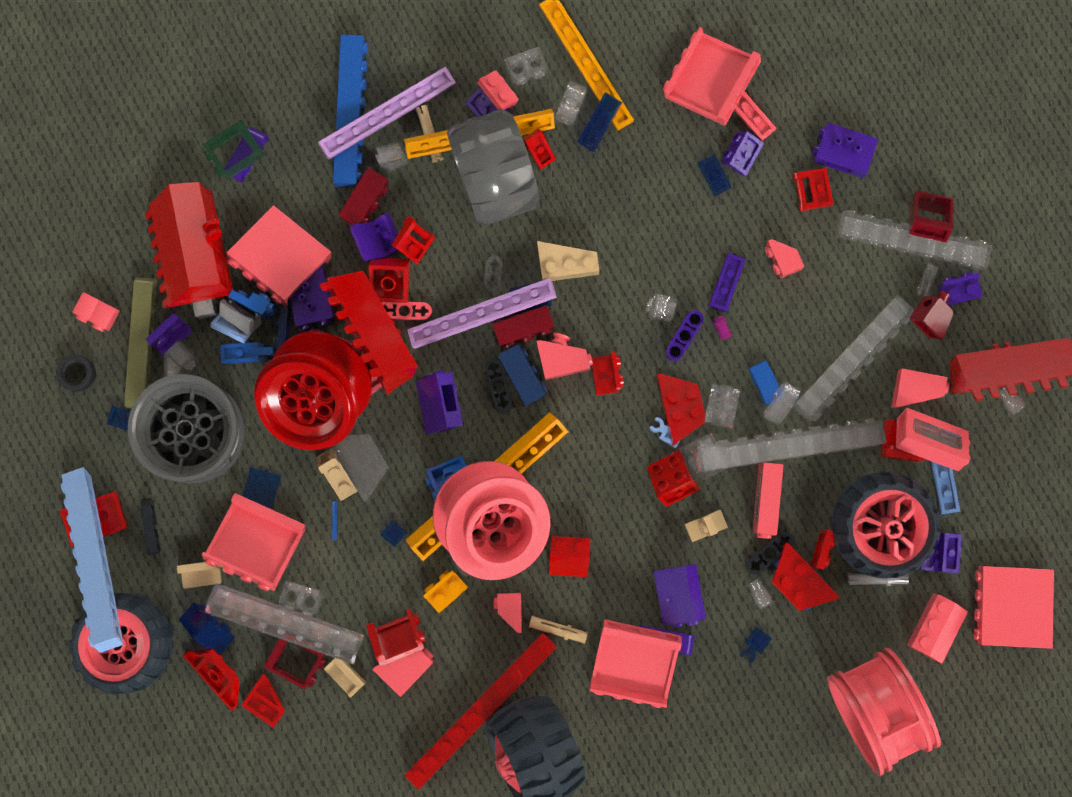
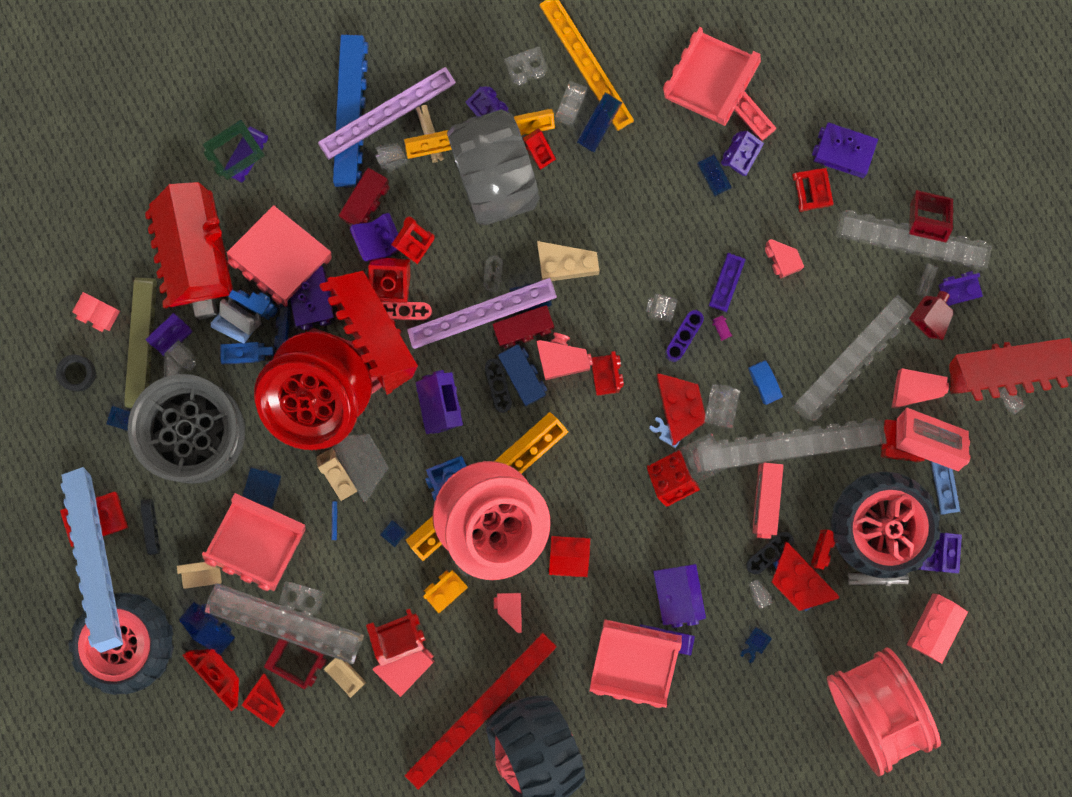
coral bracket [477,70,519,110] -> none
tan pin [529,615,588,644] -> none
tan bracket [684,510,728,542] -> none
clear slope [763,382,800,425] -> none
coral panel [974,566,1054,649] -> none

